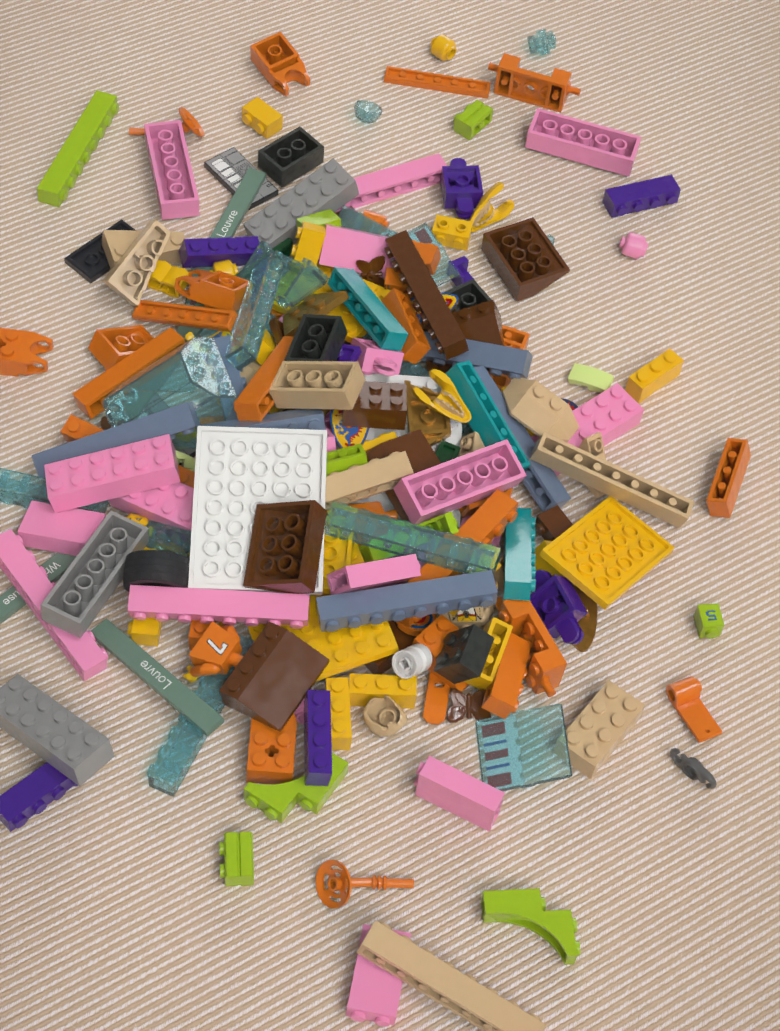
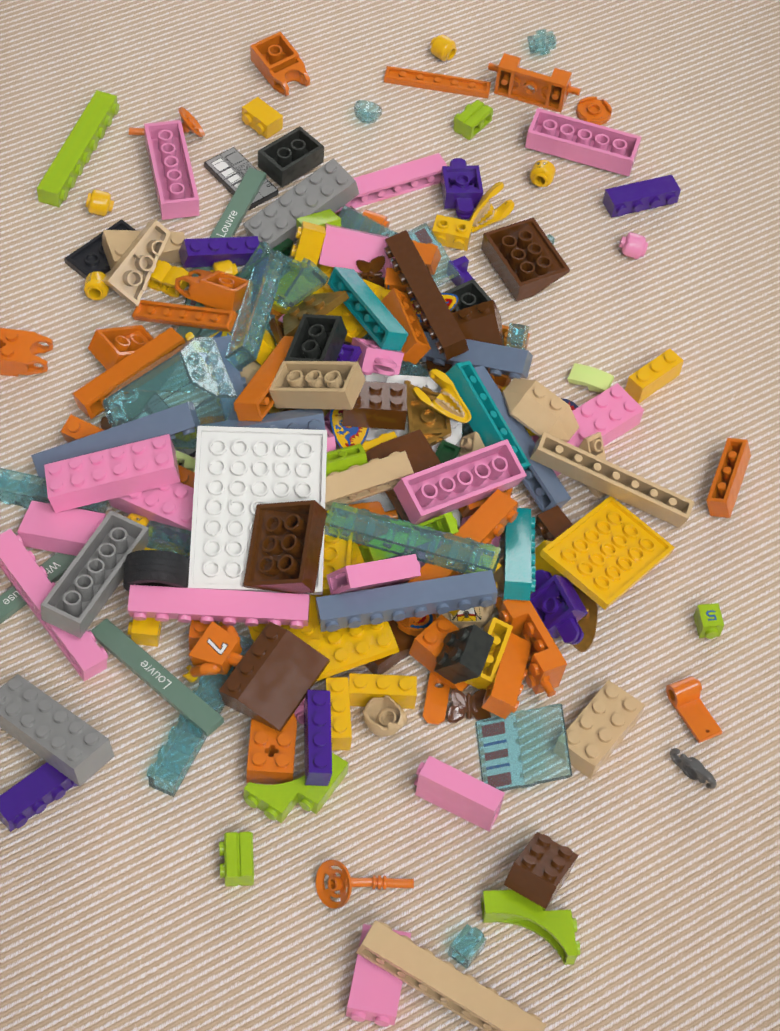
white wheel [392,643,432,679] -> none
none -> yellow head [83,271,110,301]
none -> yellow head [85,189,114,217]
none -> clear light blue brick [448,924,487,969]
none -> reddish brown brick [504,832,579,909]
none -> clear light blue brick [506,323,529,350]
none -> yellow head [530,160,556,187]
none -> orange tile [576,96,612,125]

